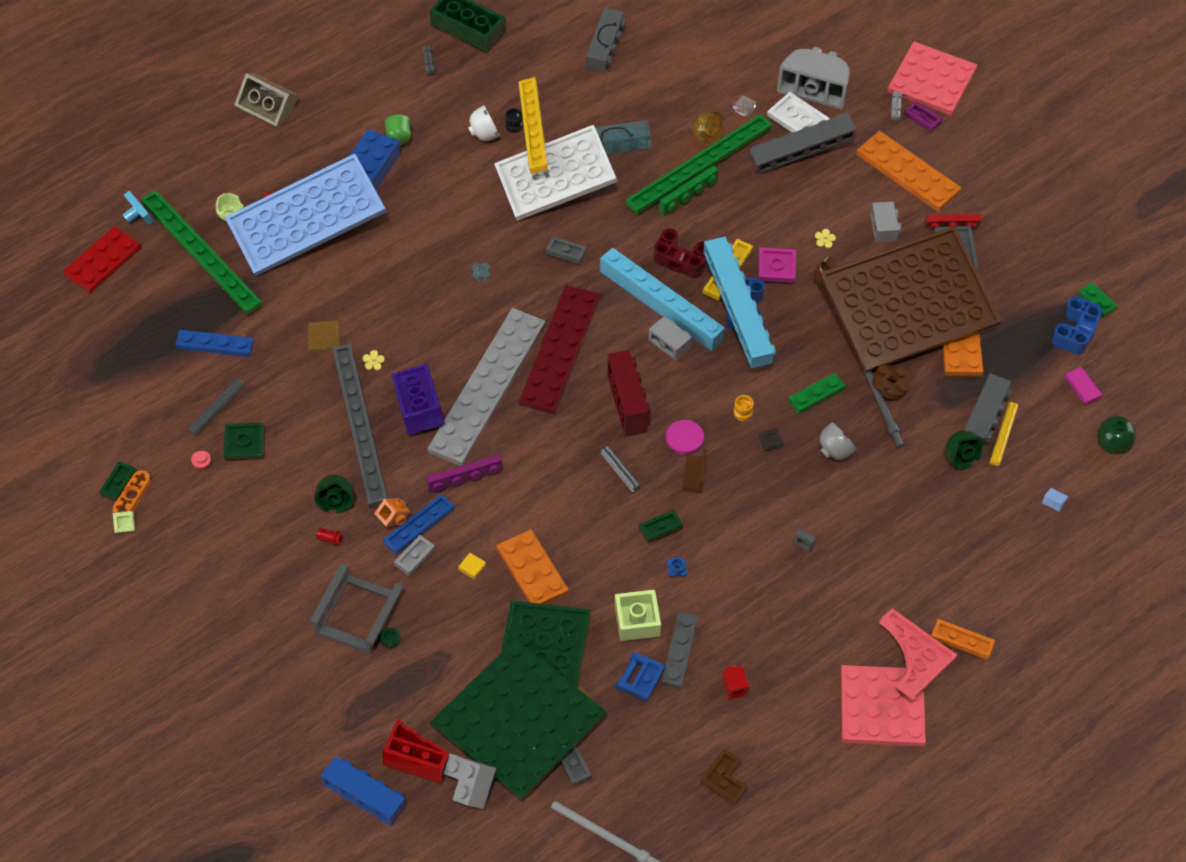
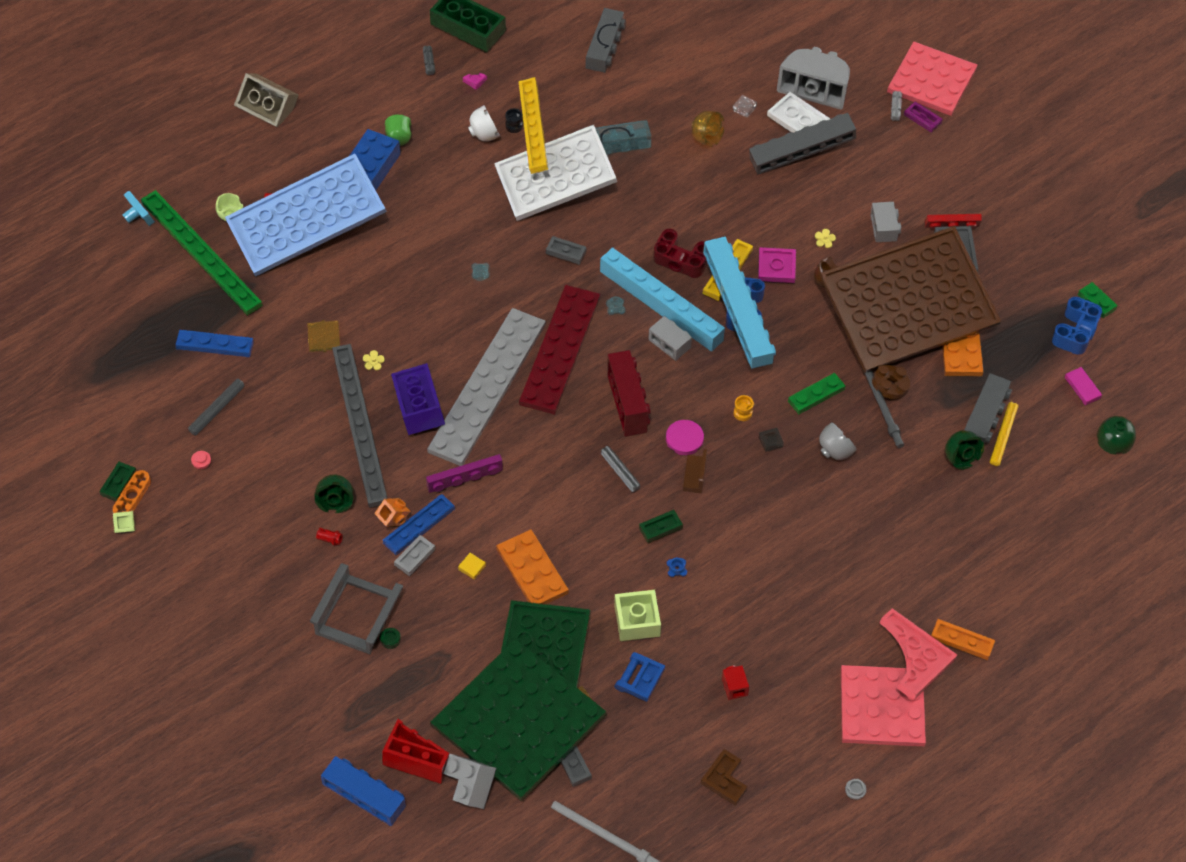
red plate [63,226,142,294] -> none
dark green plate [224,423,264,460] -> none
green plate [626,114,772,215] -> none
green plate [659,165,719,216] -> none
dark grey plate [662,611,698,689] -> none
dark grey tile [794,529,816,552] -> none
orange plate [856,130,962,212] -> none
light blue slope [1042,488,1068,512] -> none
none -> dark pink tile [463,73,487,90]
none -> clear light blue plate [606,297,626,315]
none -> light grey plate [845,779,866,800]

